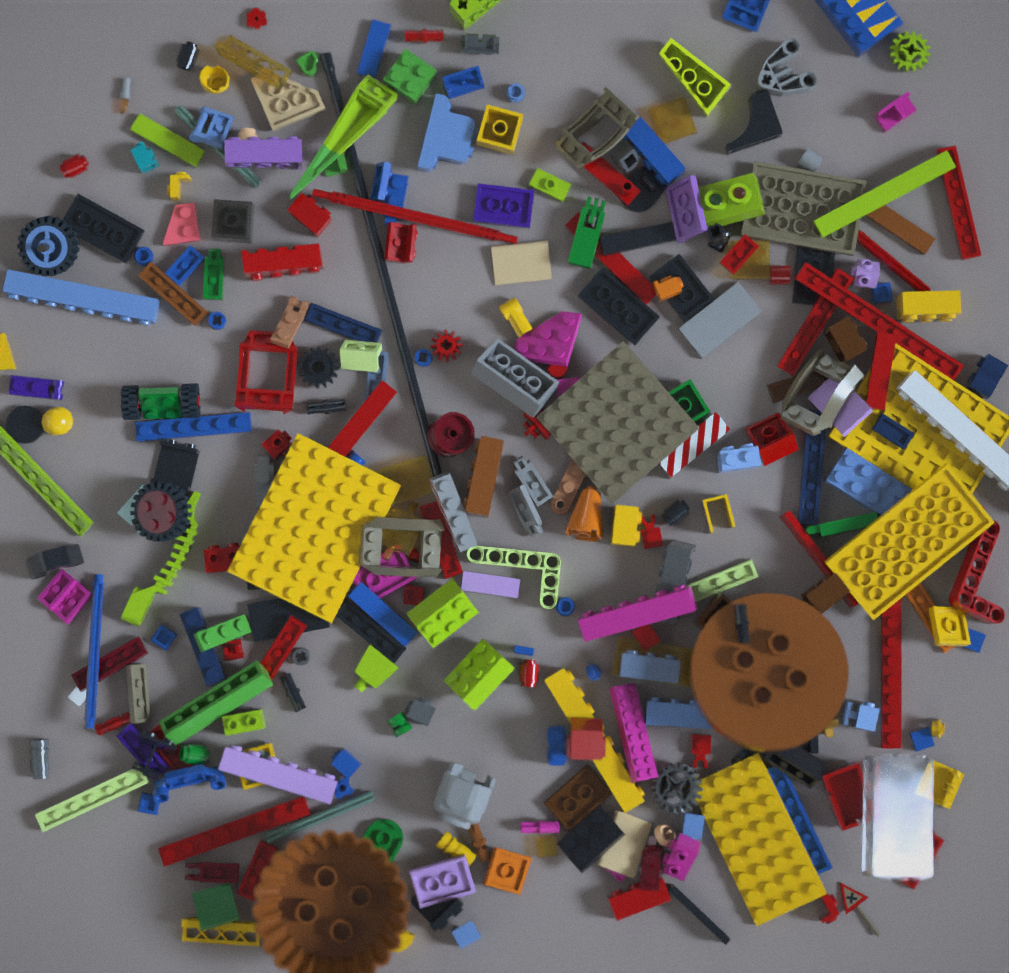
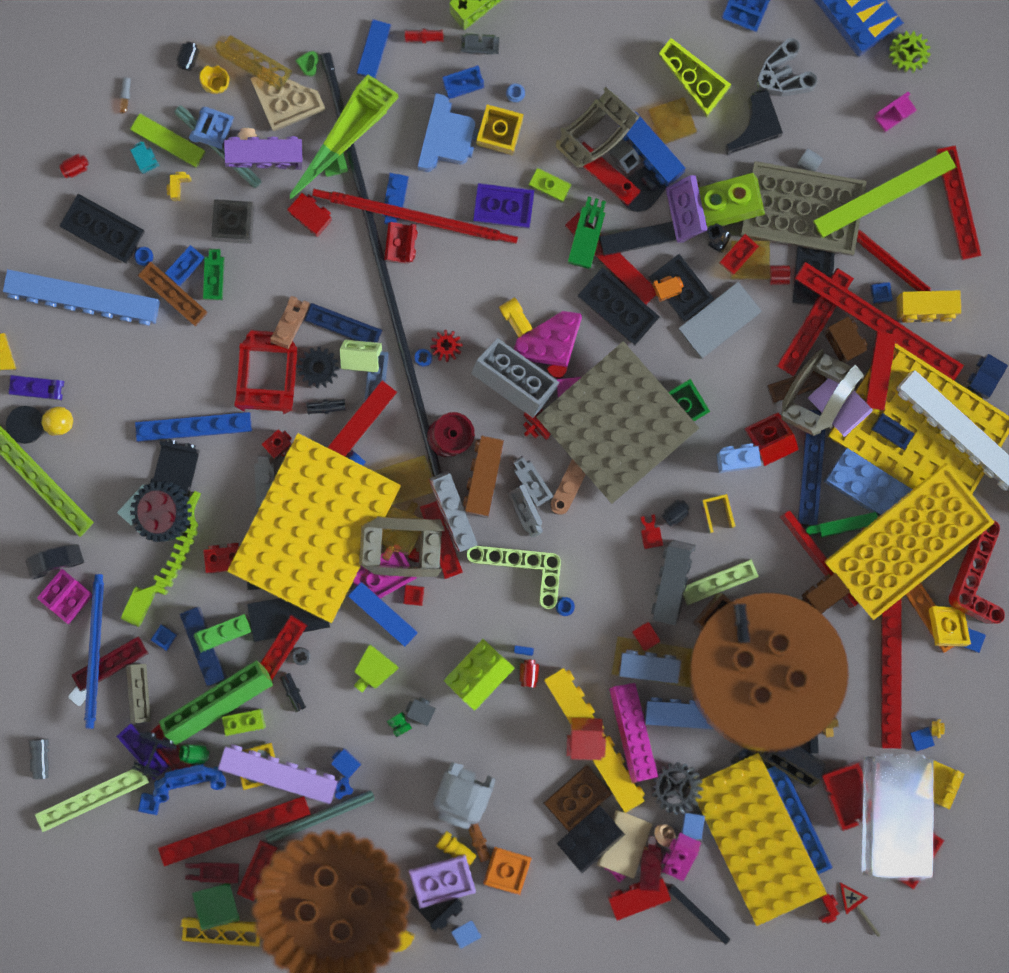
wheel [17,216,80,276] -> none
red axle [95,712,130,735] -> none
plate [121,383,201,420] -> none
coral wing [163,202,201,246] -> none
blue bush [208,312,226,330] -> none
red tile [222,639,245,661] -> none
red wedge [241,244,323,281] -> none
red plant [246,7,268,30] -> none
black plate [336,600,407,664] -> none
green tile [361,819,403,862] -> none
blue plate [370,161,392,202] -> none
bright green brick [383,49,437,106] -> none
lime piece [407,578,479,648] -> none
lavender tile [461,571,520,598] -> none
tan piece [491,240,552,285] -> none
dark pink axle [520,819,559,835] -> none
clear yellow tile [536,836,557,858] -> none
blue brick [547,726,567,766] -> none
orange cone [565,486,603,542] -> none
dark pink brick [578,584,697,642] -> none
blue plate [585,663,602,681] -> none
yellow brick [610,505,642,547] -> none
brick [658,412,730,479] -> none
red plate [691,734,711,768] -> none
light blue brick [841,701,879,732] -> none
lavender brick [850,259,880,289] -> none
dark orange tile [866,205,936,255] -> none

